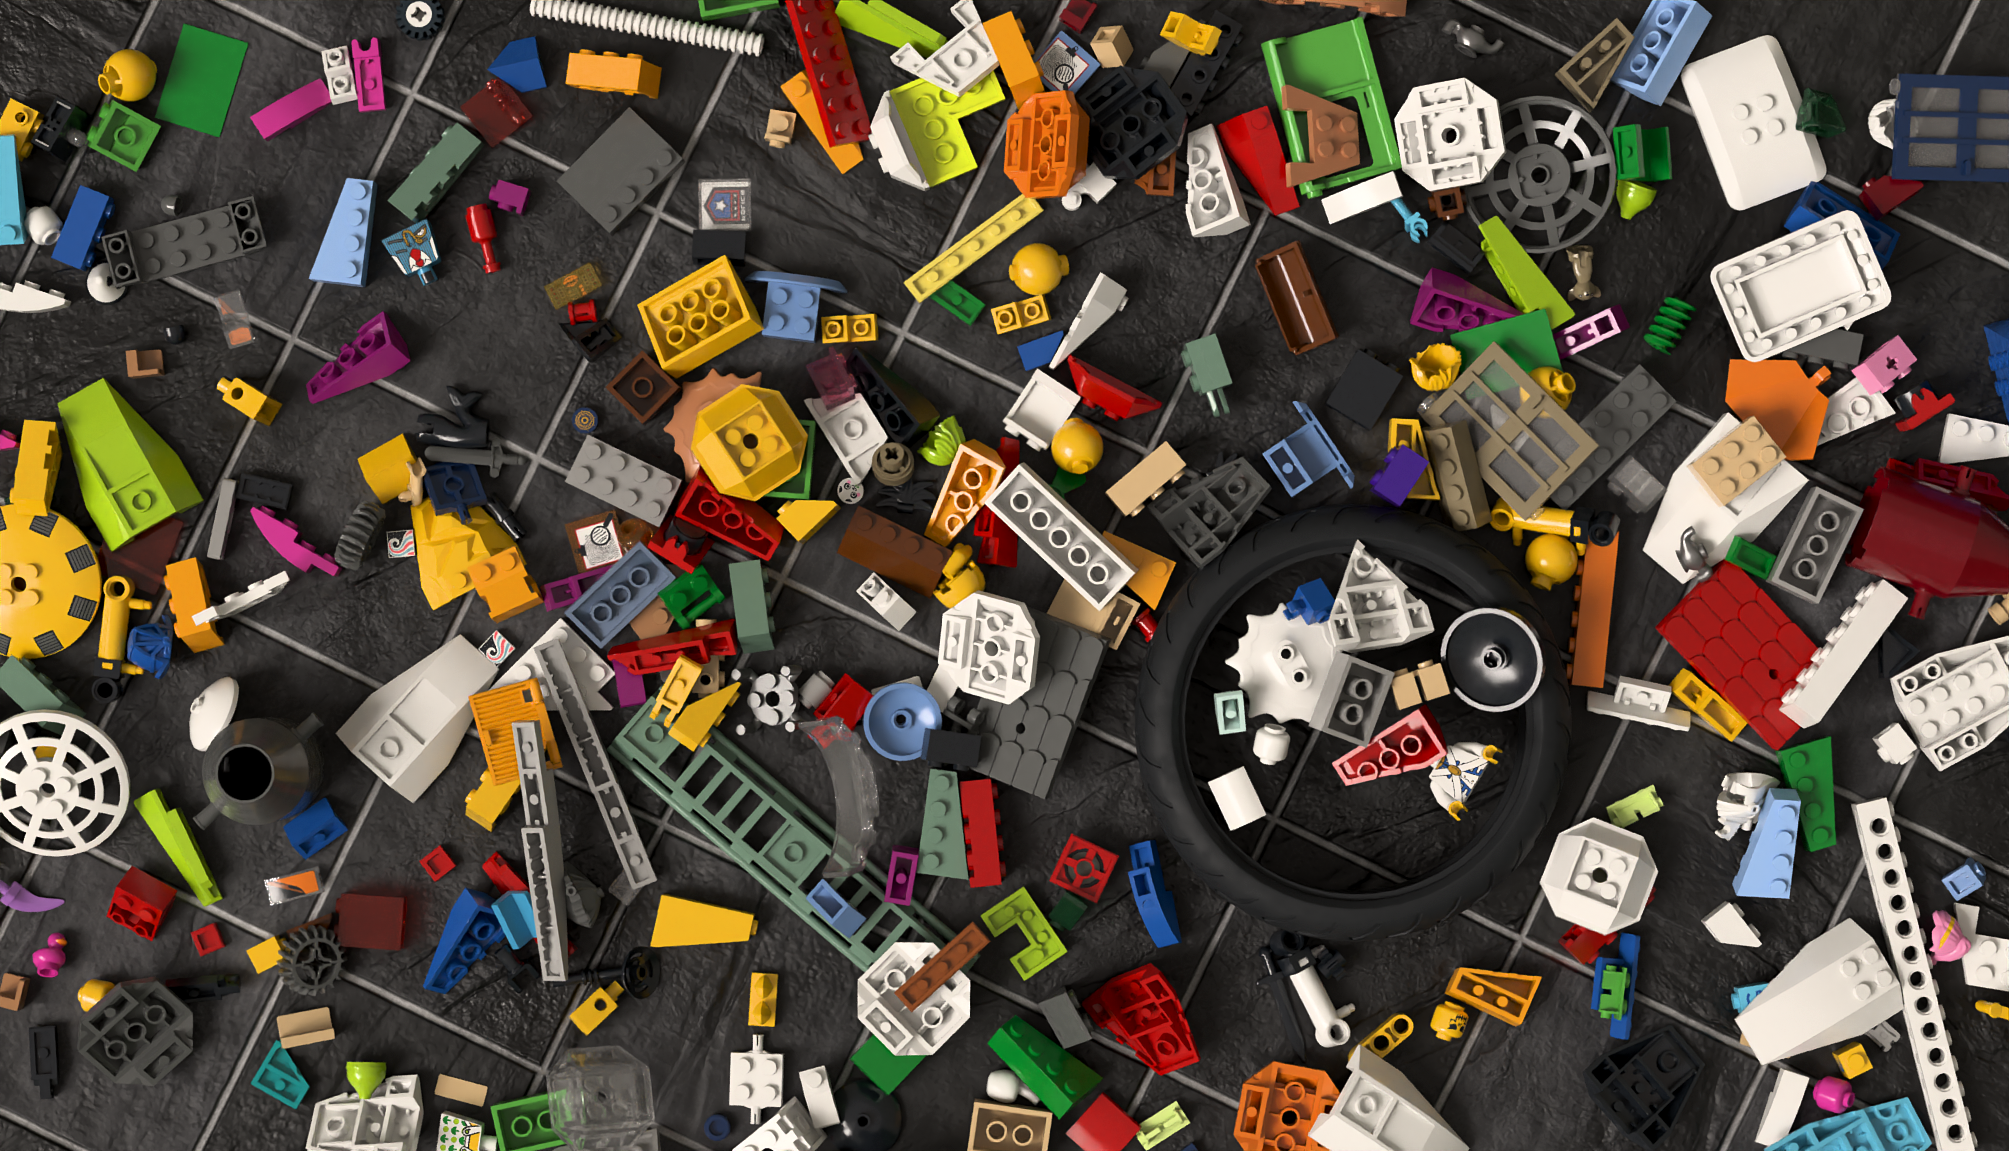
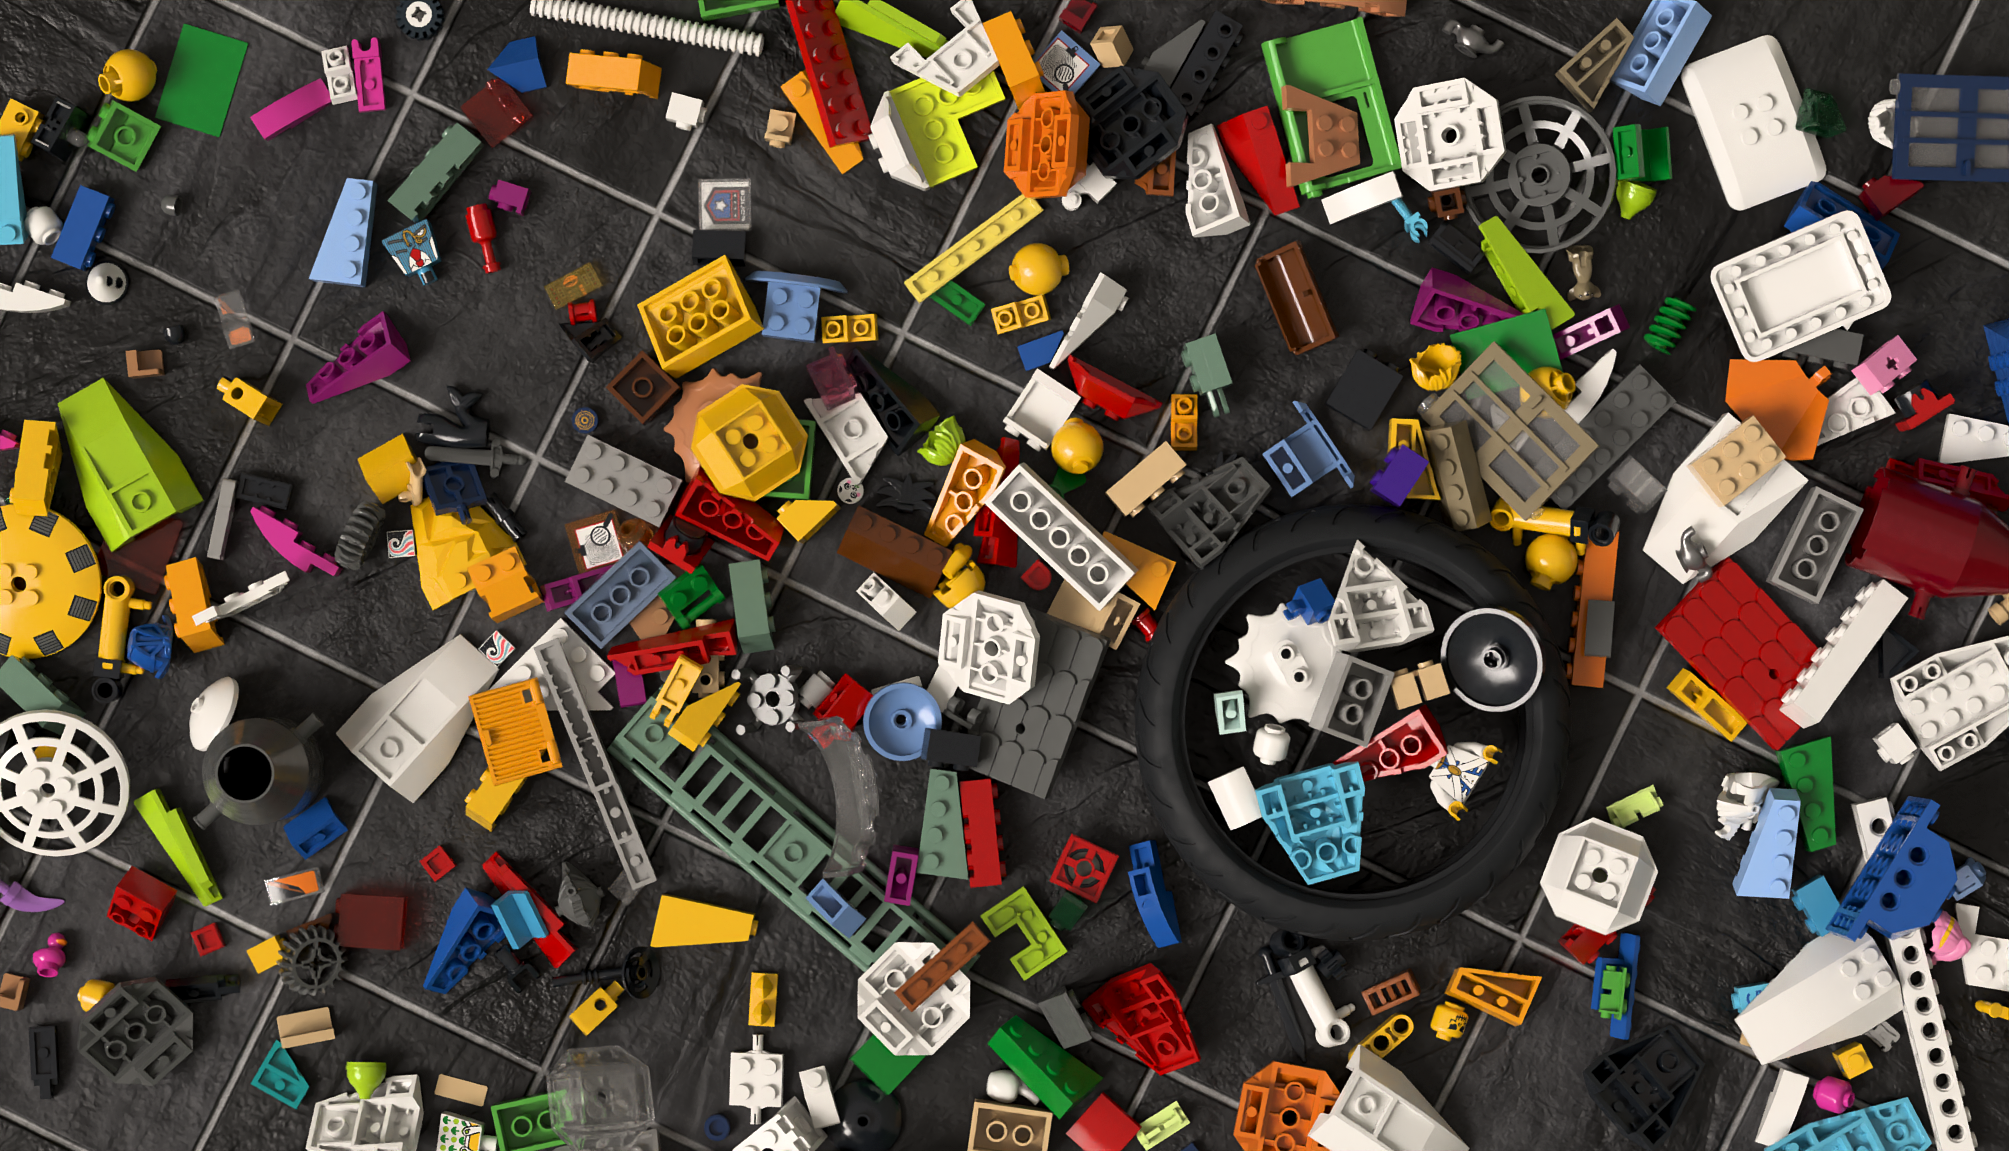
dark grey slope [101,196,267,288] -> none
light grey slope [512,720,568,981] -> none
dark grey slope [557,107,685,236] -> none
dark tan piece [872,442,914,486] -> none
yellow brick [1160,11,1222,56] -> none
white bracket [1586,676,1690,731] -> none
white slope [1701,901,1762,947] -> none
green tile [1724,536,1777,580] -> none
none -> white brick [665,92,707,131]
none -> red tile [1020,559,1052,590]
none -> light orange slope [1171,394,1198,451]
none -> medium azure wedge [1255,761,1365,885]
none -> dark orange slope [1361,968,1421,1016]
none -> white slope [1565,349,1617,424]
none -> dark grey slope [1584,599,1615,658]
none -> dark azure brick [1791,874,1840,937]
none -> blue wedge [1825,796,1958,942]

